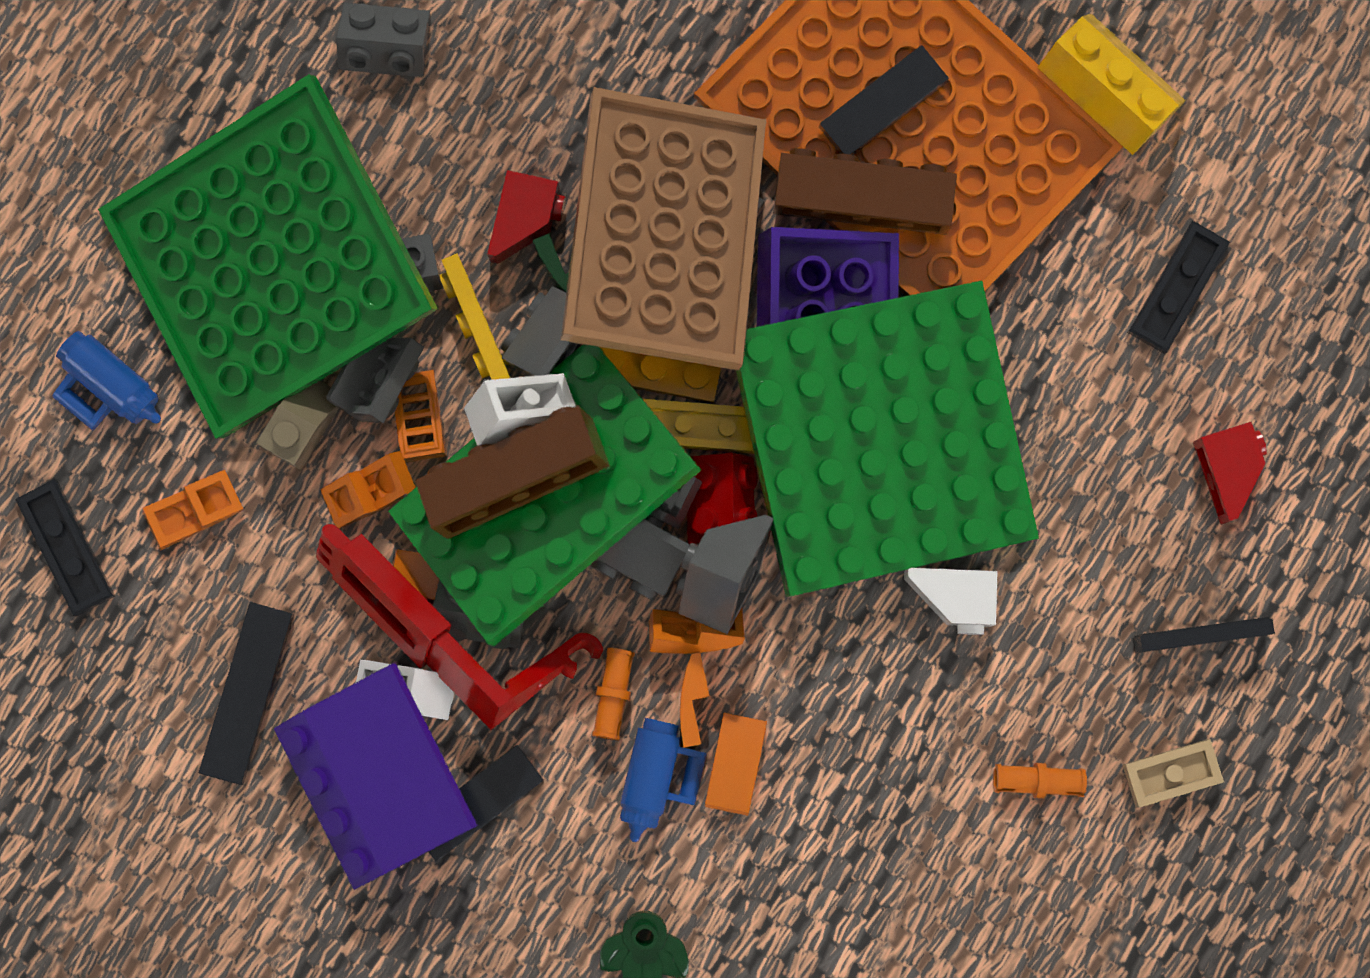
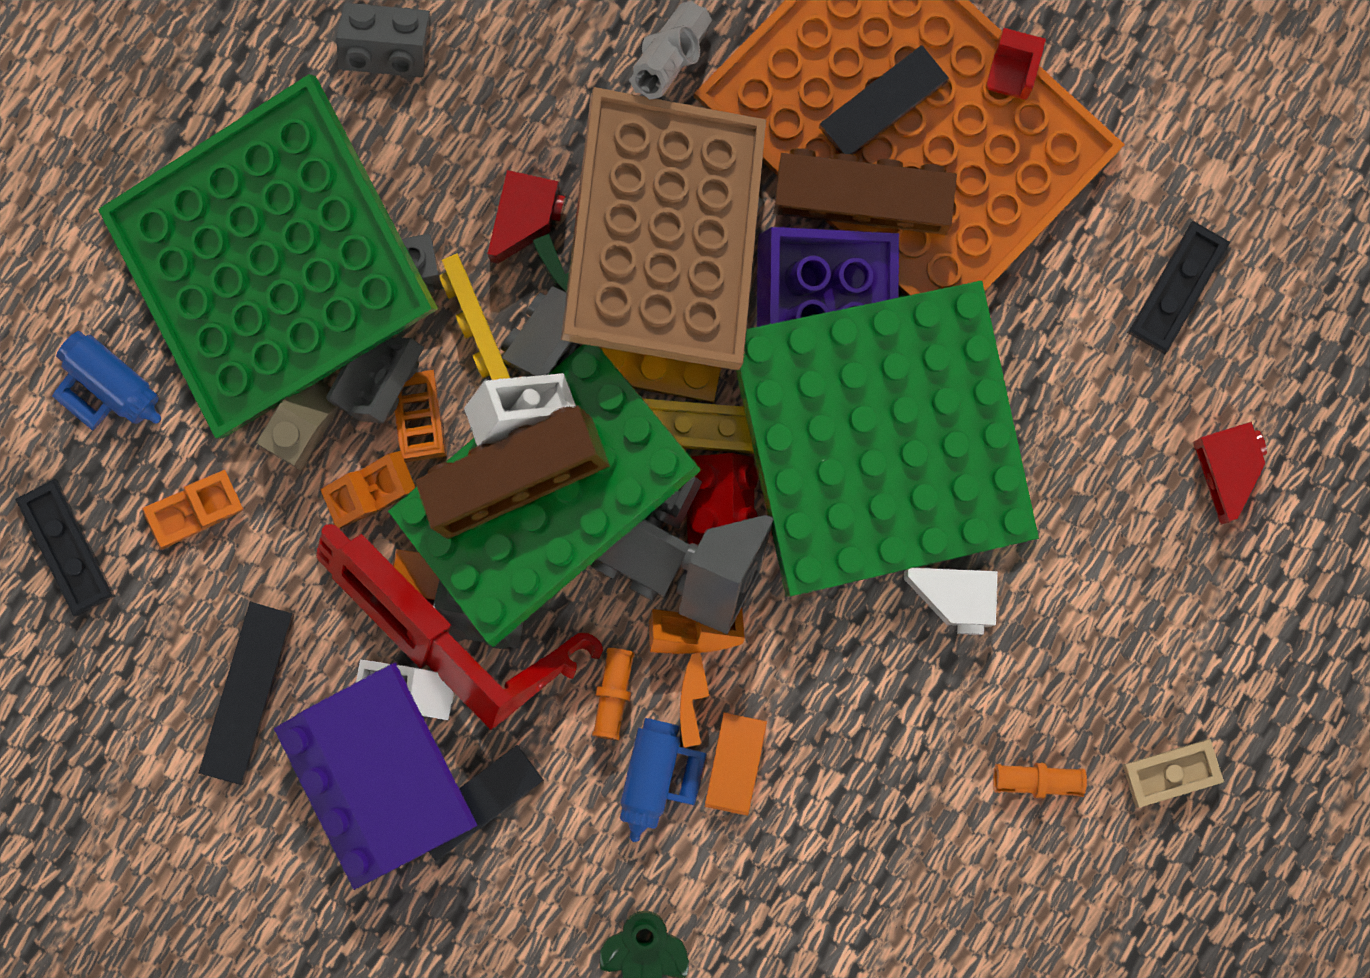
yellow slope [1037,14,1186,155] -> none
black tile [1133,617,1275,654] -> none
none -> light grey piece [629,1,712,100]
none -> red panel [986,28,1046,100]

